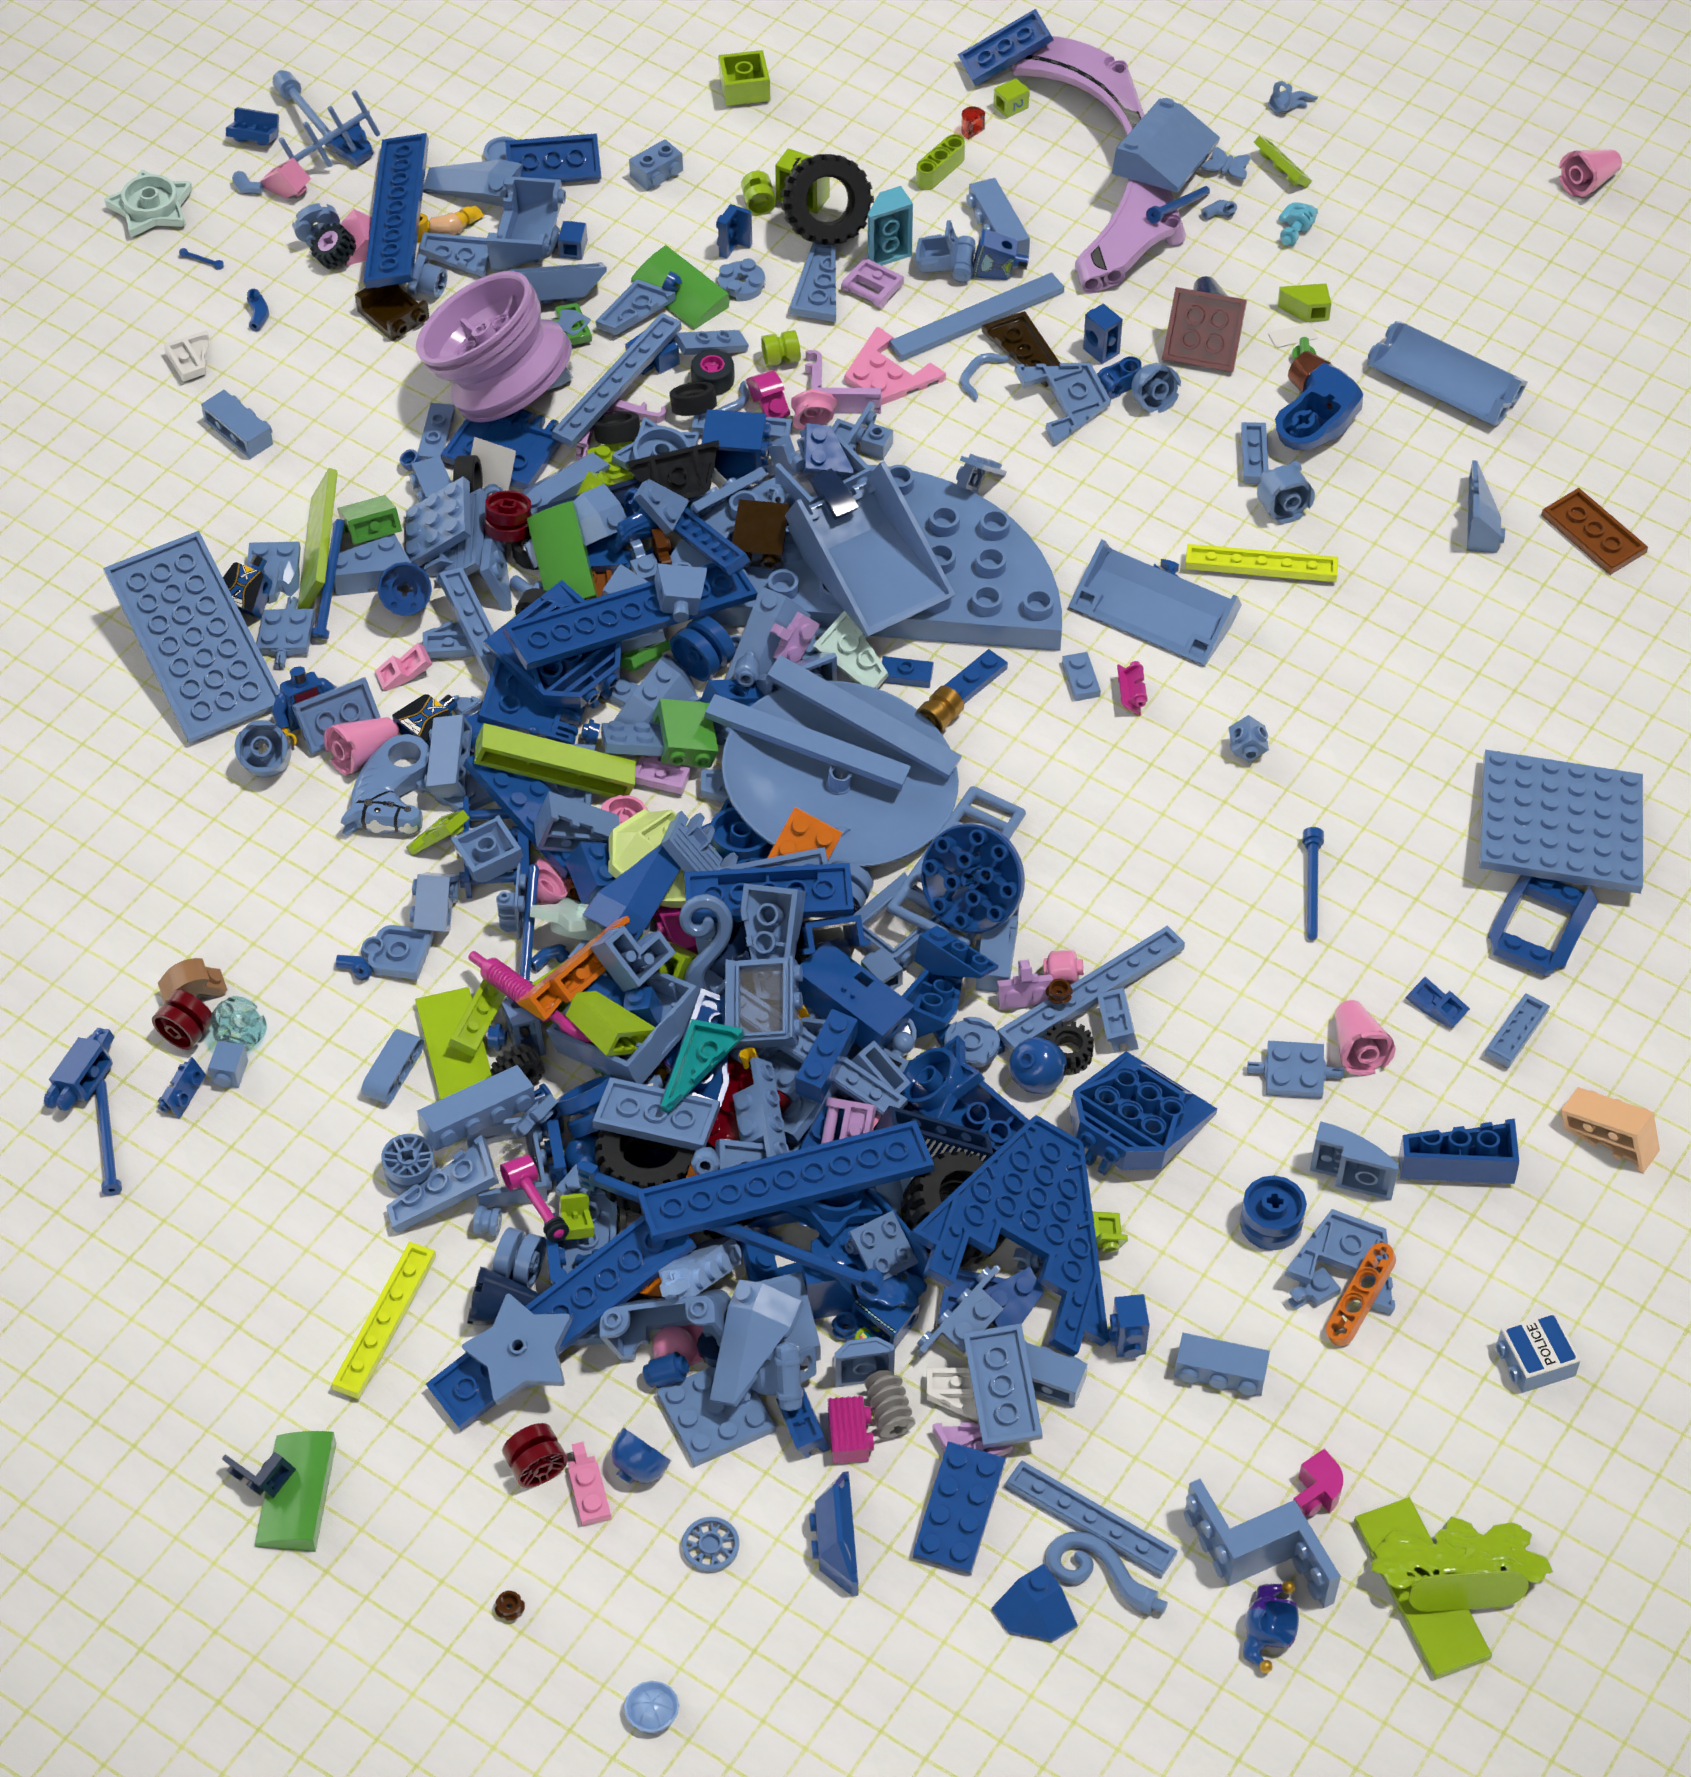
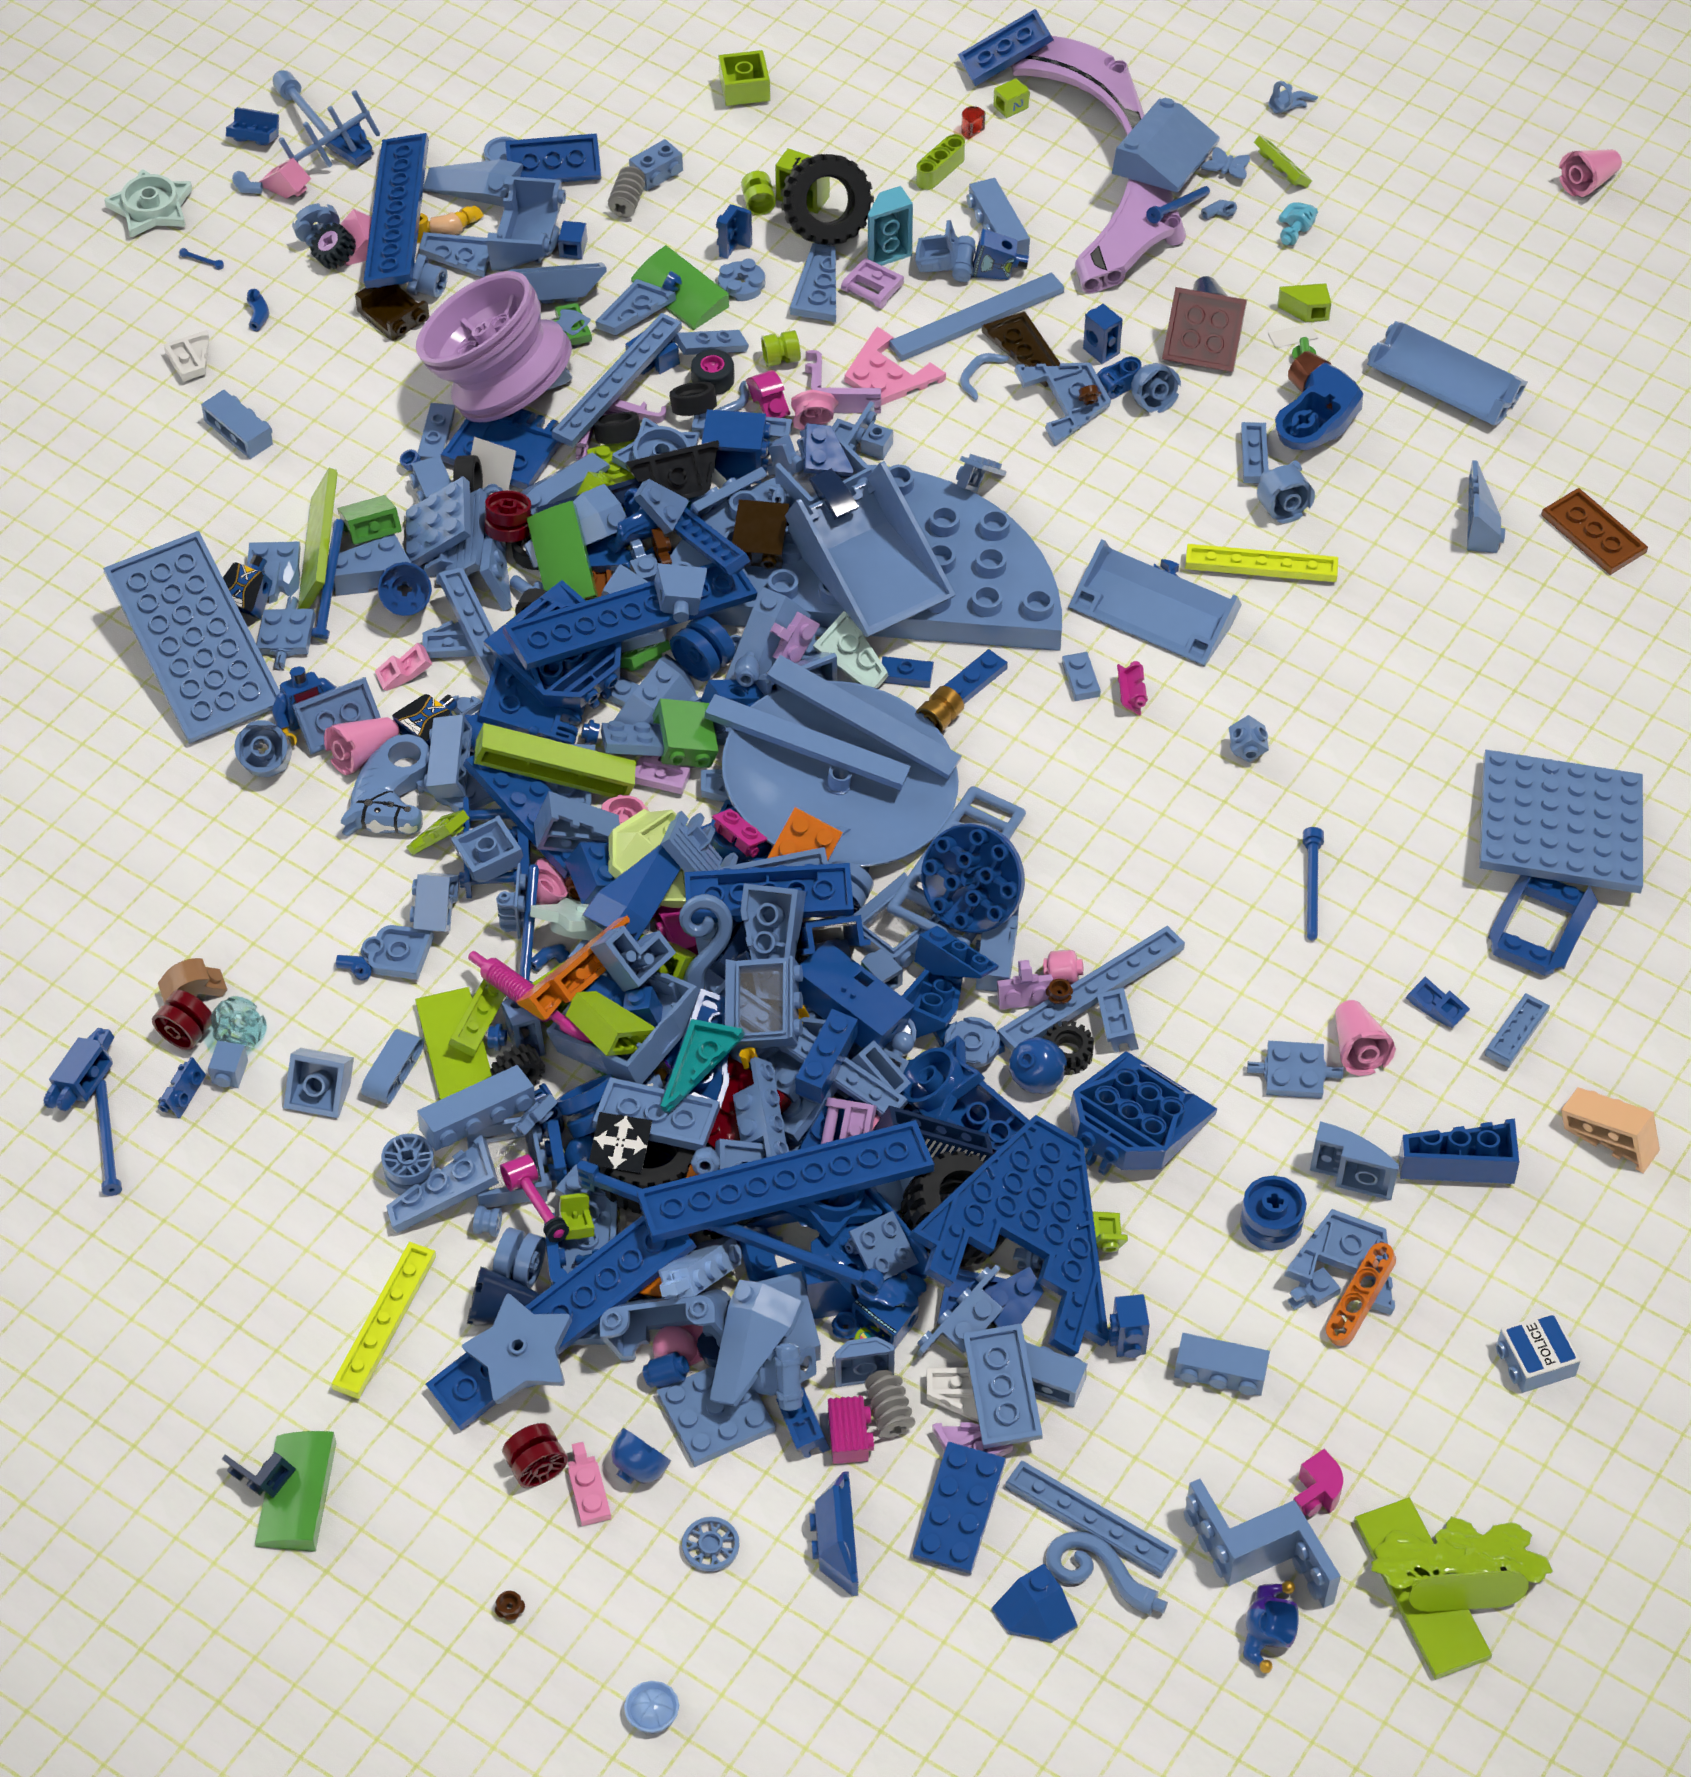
none -> medium blue slope [283,1048,354,1118]
none -> black sticker [589,1112,653,1173]
none -> light grey piece [608,166,645,218]
none -> dark pink hinge [712,809,768,857]
none -> reddish brown plate [1078,385,1102,405]

